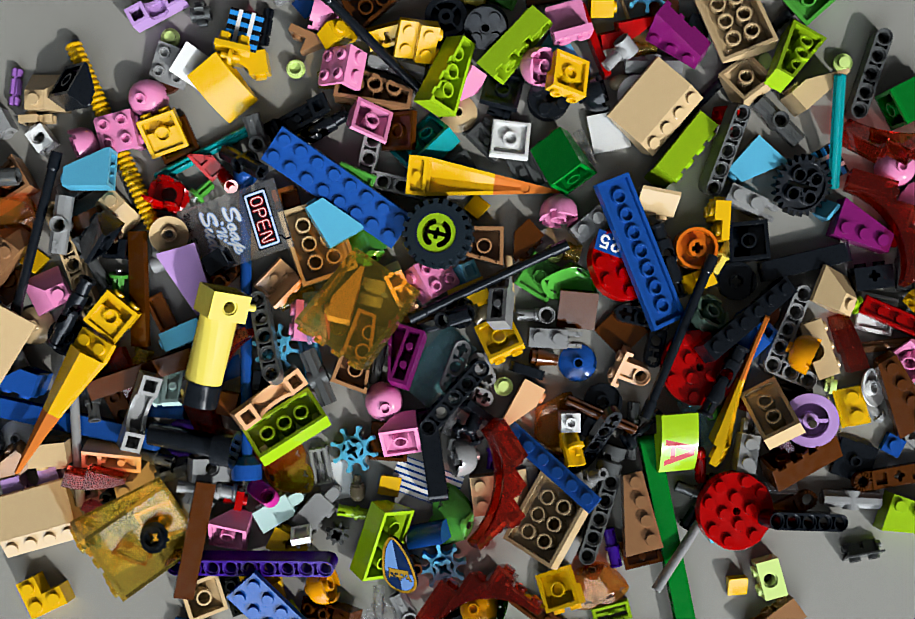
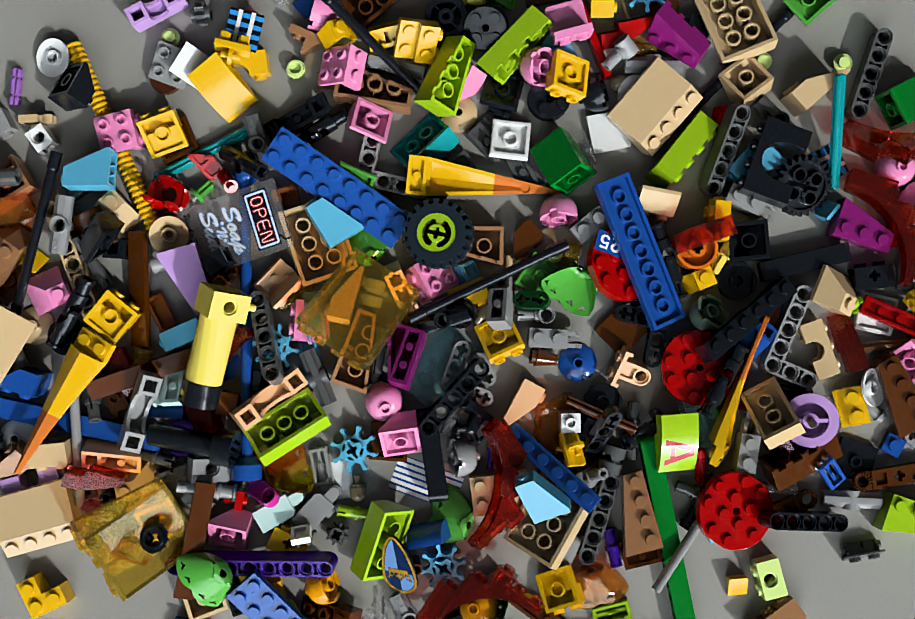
tan slope [24,75,72,114] -> none
bright pink cylinder [67,127,100,159] -> none
bright green piece [109,269,129,294] -> none
bright pink cylinder [128,79,169,115] -> none
black axle [259,8,274,46] -> none
yellow slope [377,474,402,497] -> none
reddish brown tile [381,110,417,152] -> none
yellow slope [464,195,491,221] -> none
yellowish green plate [494,377,513,396] -> none
black beam [508,361,545,381] -> none
reddish brown tile [556,288,599,330] -> none
black piece [639,253,719,420] -> none
lime wedge [764,19,827,93] -> none
light orange cylinder [785,335,822,375] -> none
yellowish green plate [823,375,838,394] -> none
none -> white dish [36,38,69,77]
none -> bright green piece [176,552,233,607]
none -> dark green beam [513,291,551,310]
none -> medium azure slope [515,470,571,524]
none -> clear red slope [670,215,738,255]
none -> black arch [737,116,813,209]
none -> blue tile [815,454,846,491]

